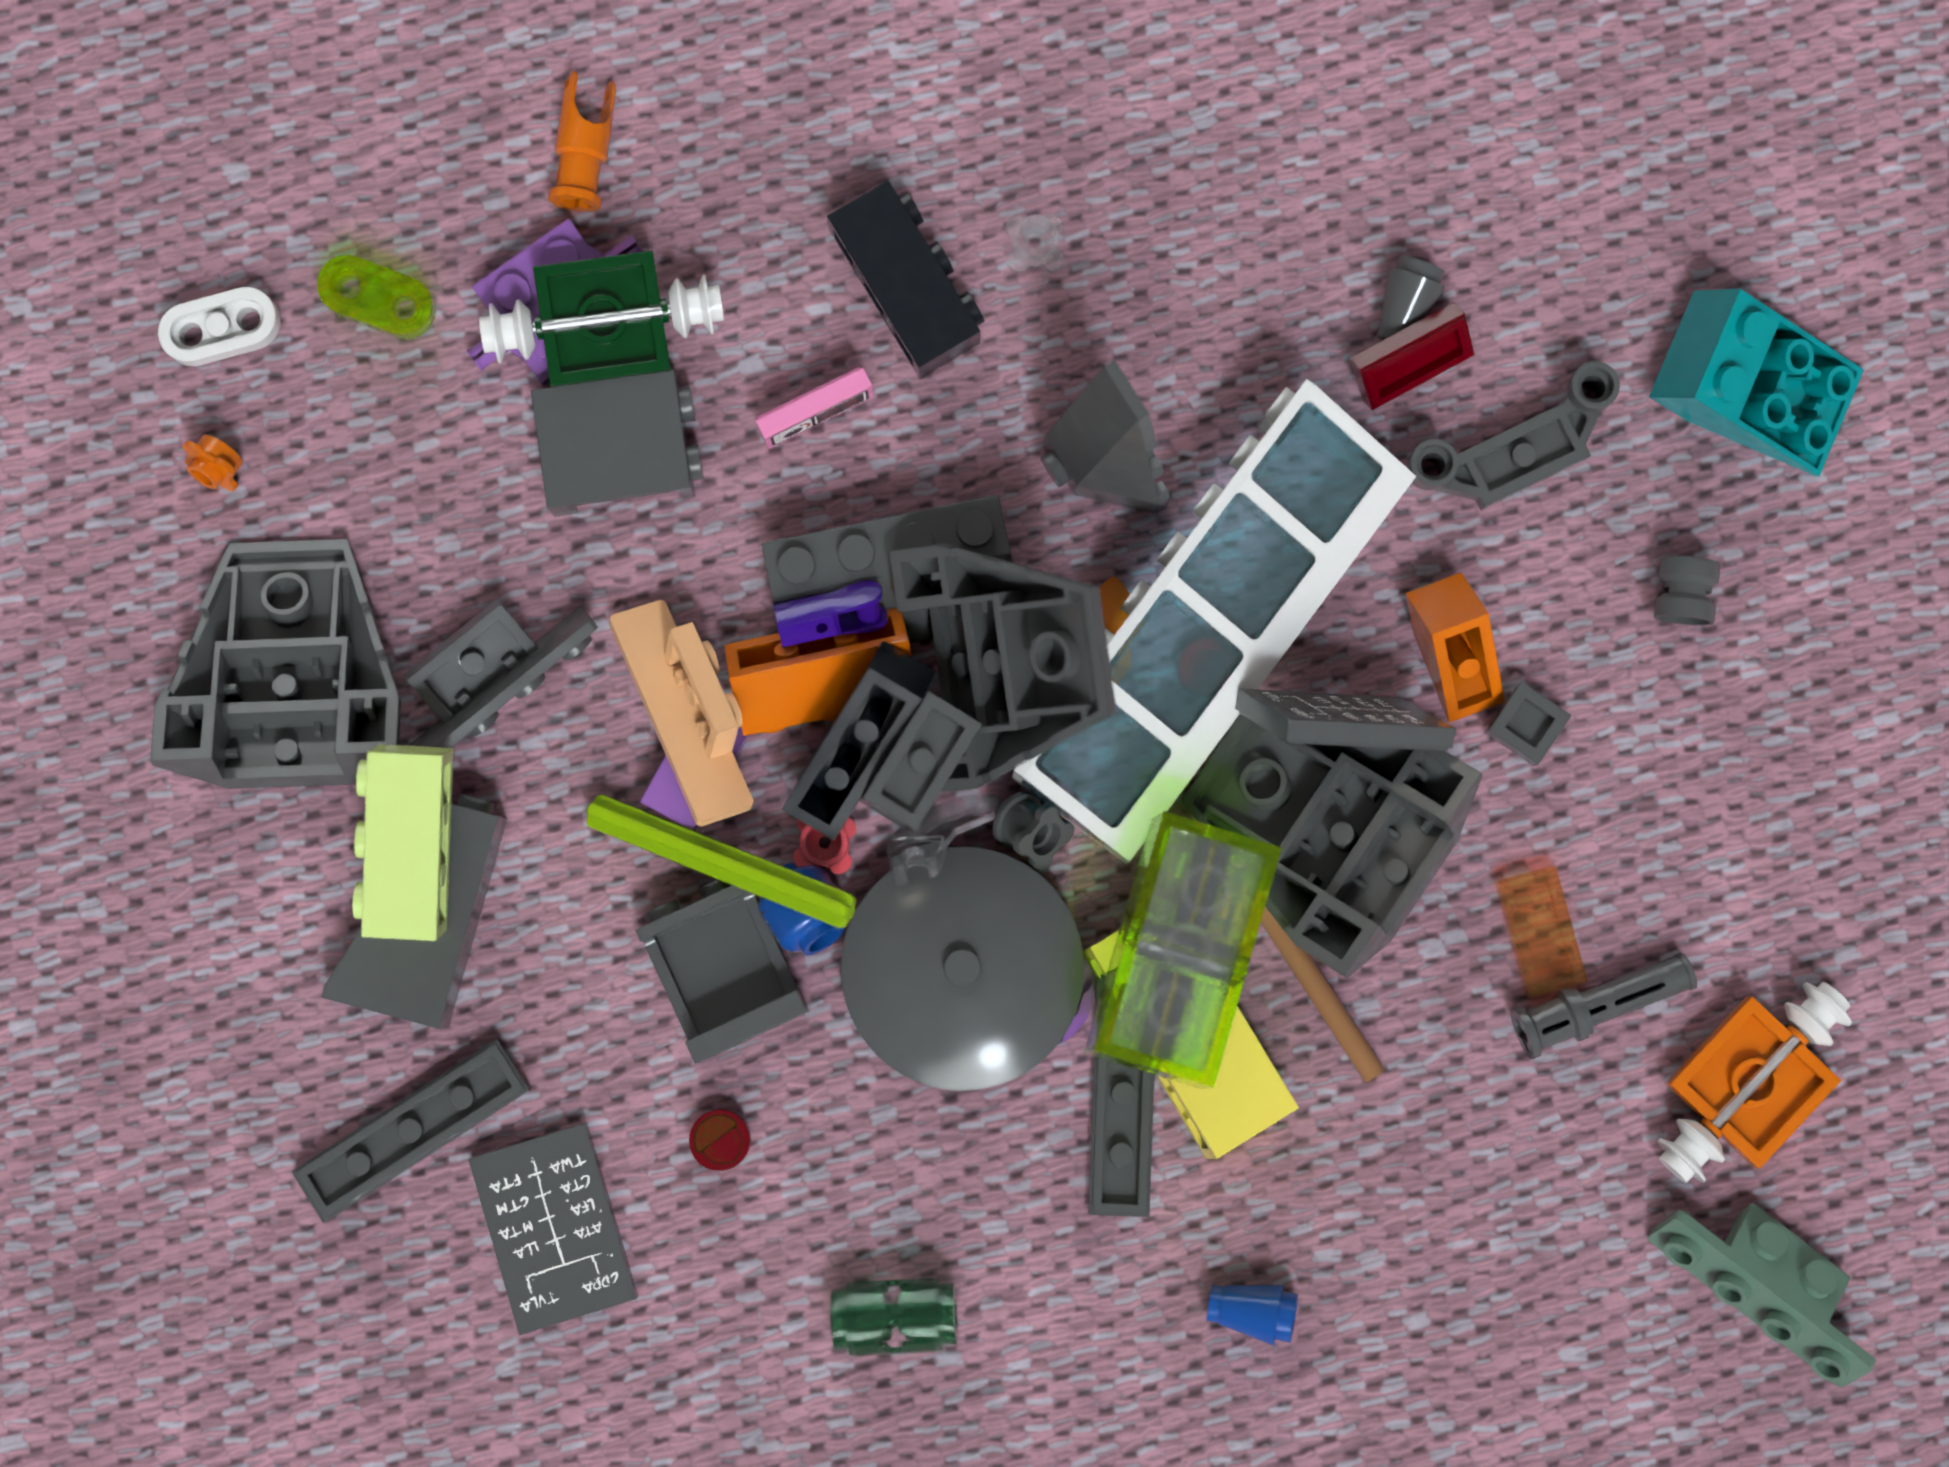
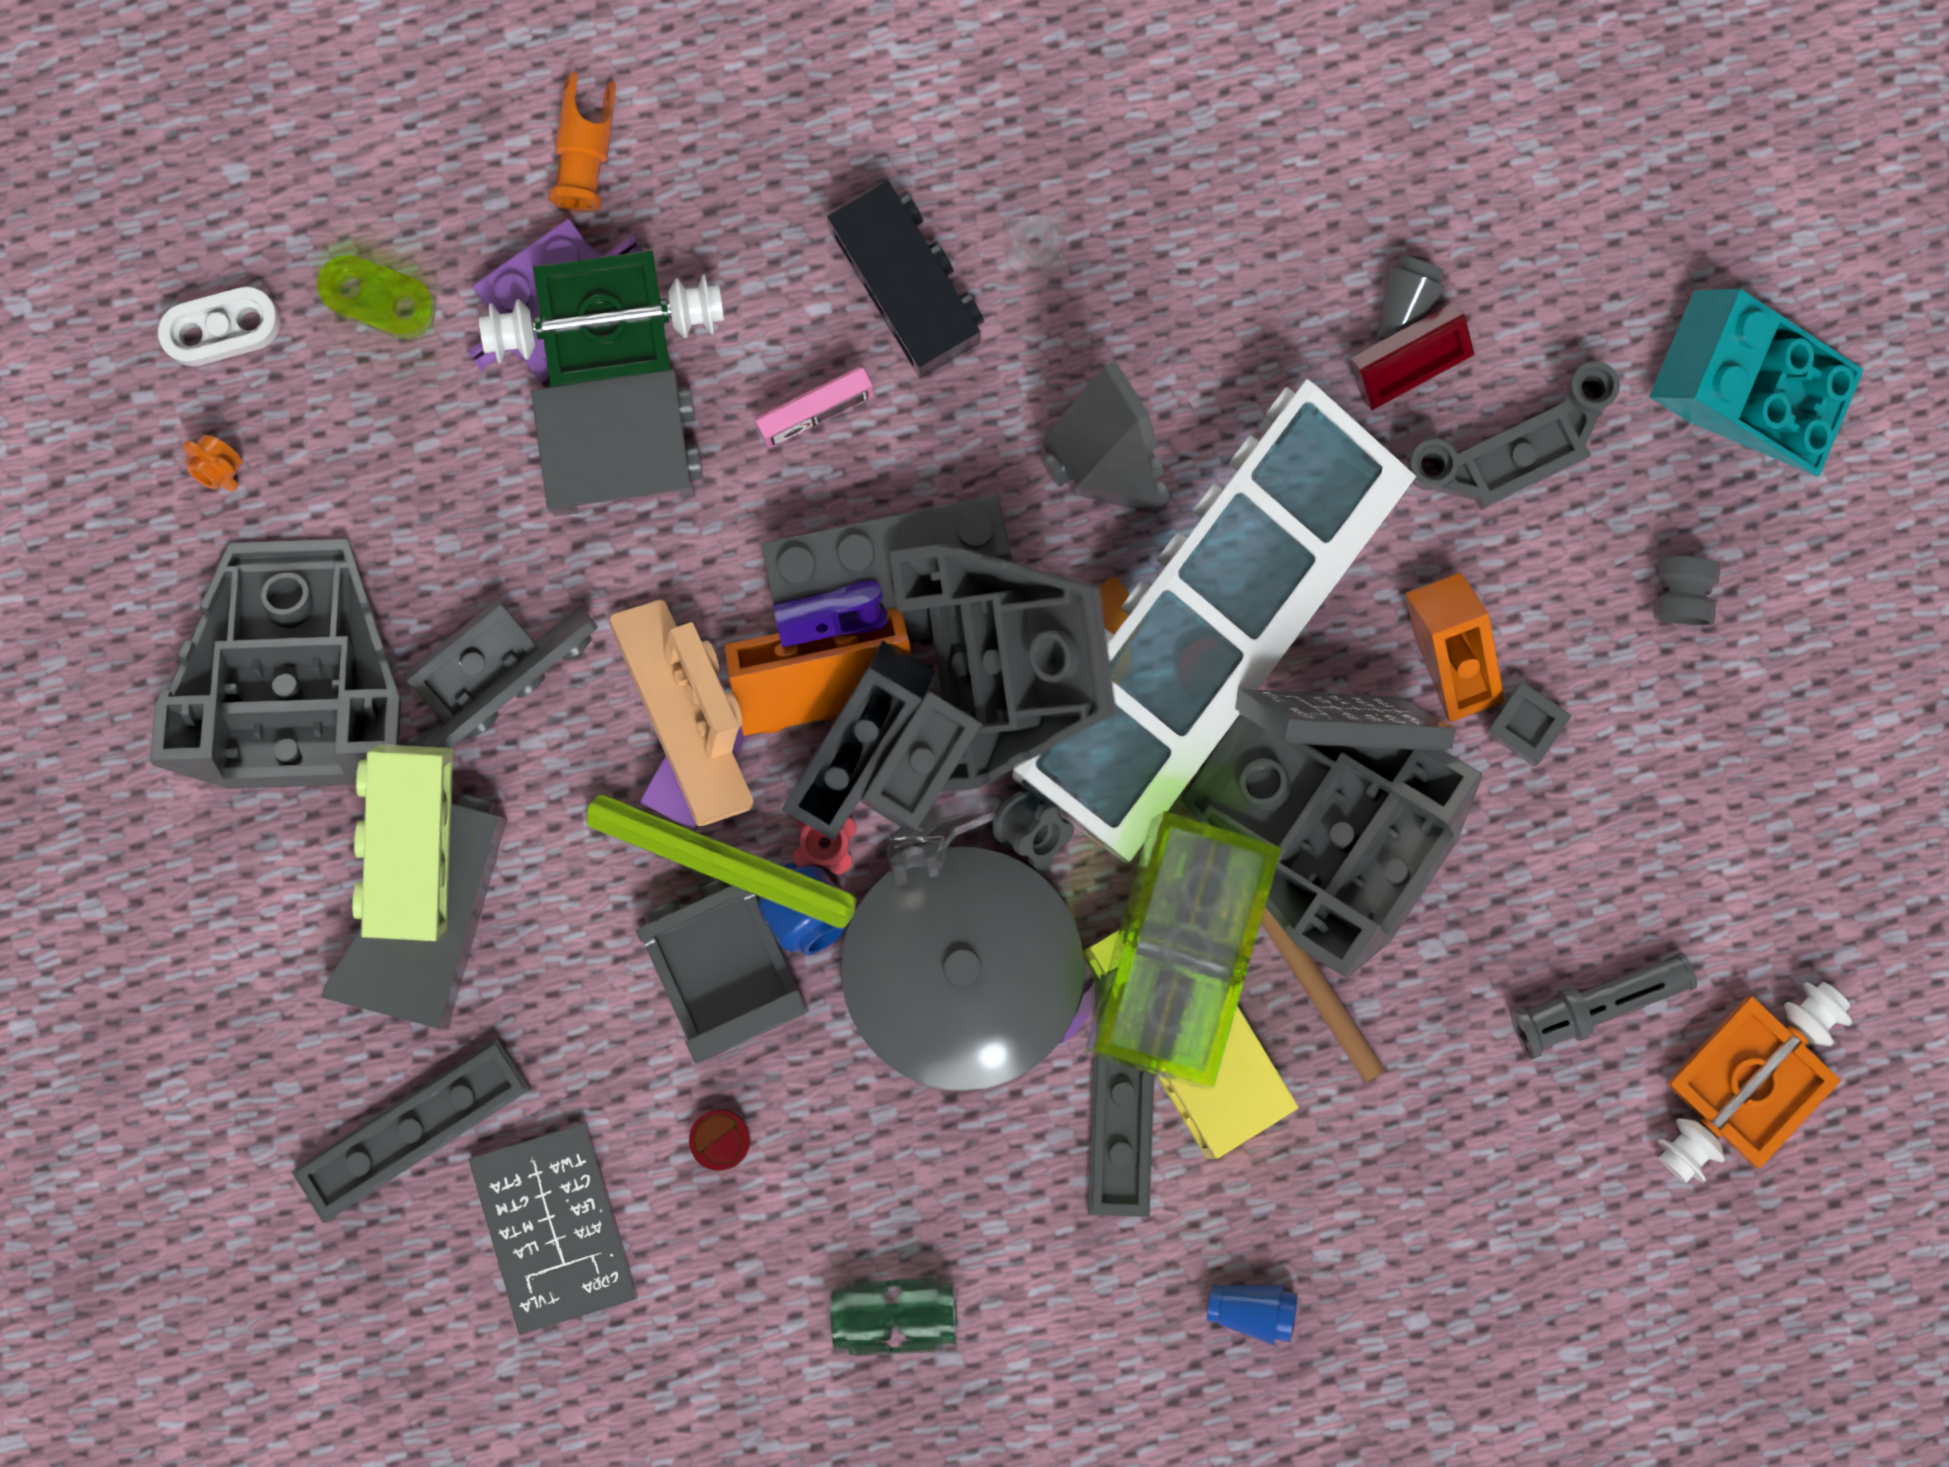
clear orange tile [1495,865,1588,997] -> none
sand green bracket [1648,1203,1876,1387] -> none

